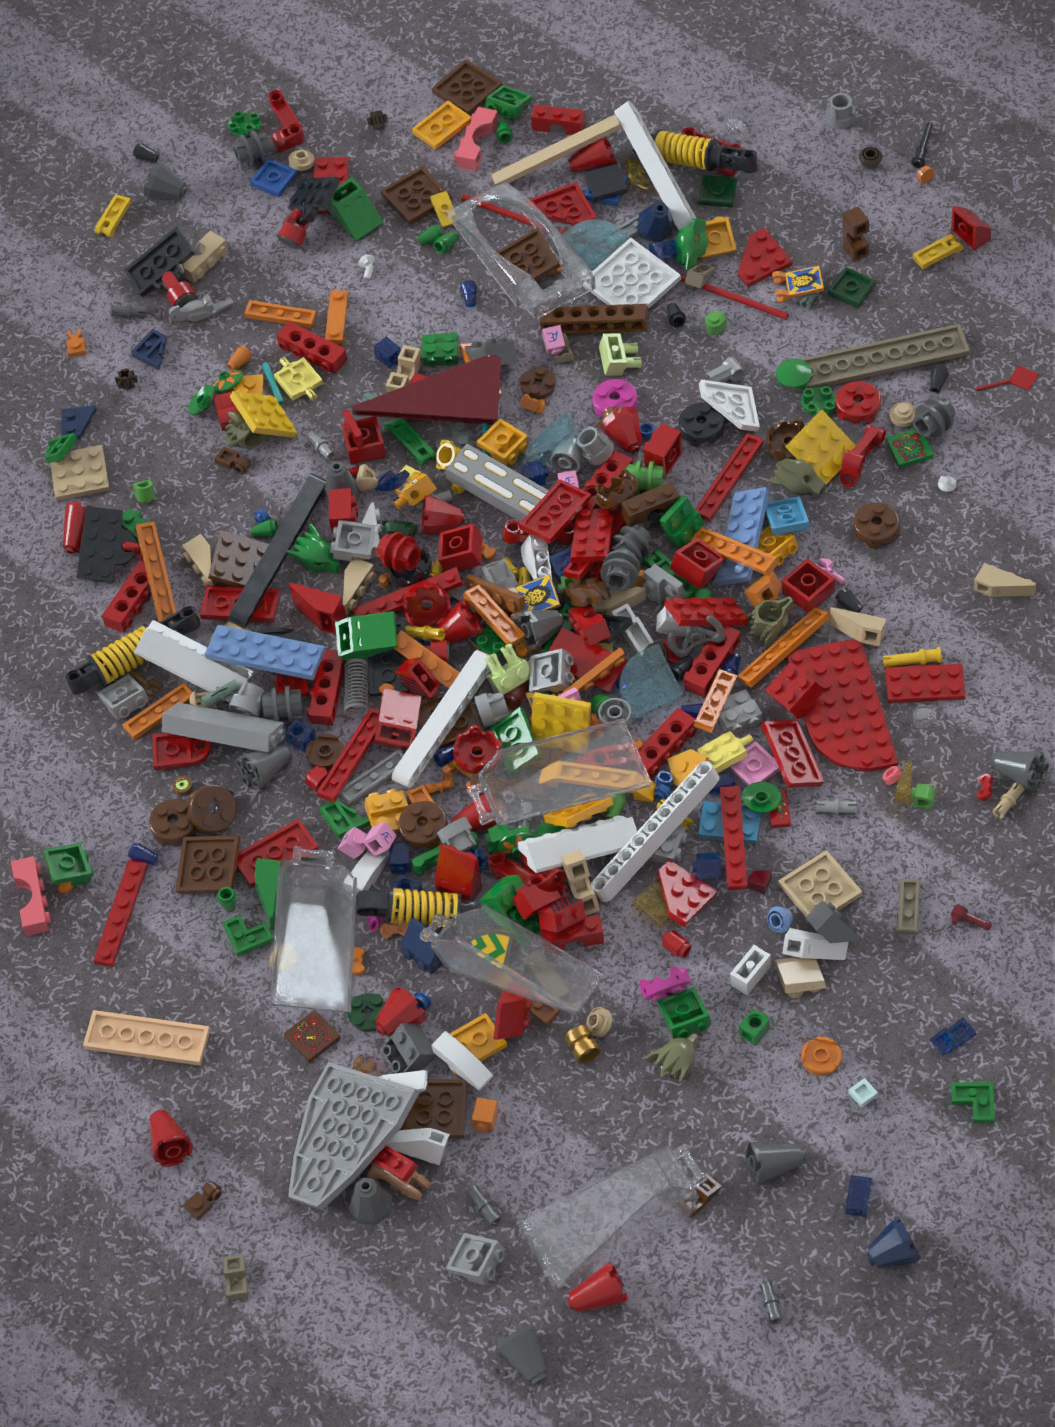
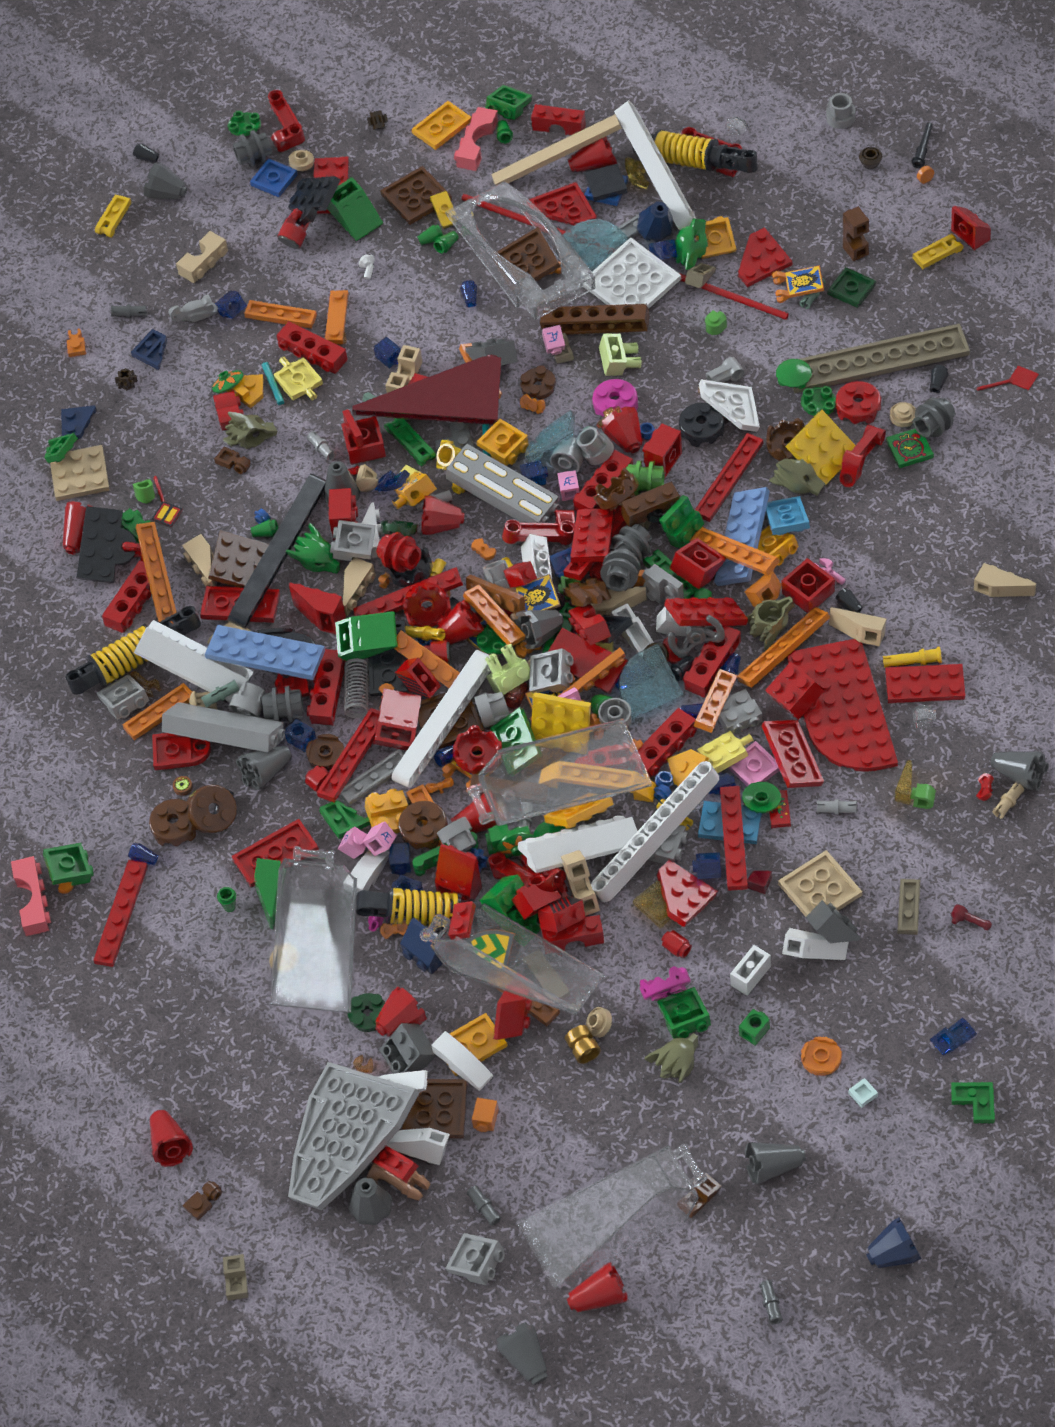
light nougat plate [83,1010,210,1066] -> none
black plate [124,227,197,308] -> none
reddish brown plate [175,835,241,894] -> none
green dish [188,385,214,415] -> none
green plate [222,915,274,957] -> none
orange cone [227,345,253,371] -> none
yellow plate [230,391,298,438] -> none
reddish brown tile [283,1009,341,1063] -> none
orange piece [349,947,366,976] -> none
blue plate [414,992,431,1010] -> none
green plate [422,332,459,367] -> none
reddish brown plate [431,60,503,116] -> none
red brick [438,524,483,571] -> none
red plate [519,479,591,544] -> none
bright green cone [605,791,627,819] -> none
black cone [667,303,686,328] -> none
dark green tile [698,175,738,208] -> none
medium blue cone [767,906,793,933] -> none
tan slope [775,957,826,998] -> none
clear blue slope [846,1175,872,1217] -> none
reddish brown plate [853,503,900,549] -> none
coral tile [882,766,903,785] -> none
white plate [938,476,957,492] -> none
none -> piece [152,476,183,527]
none -> clear blue brick [215,291,247,319]
none -> red plate [448,901,476,940]
none -> red brick [504,561,537,588]

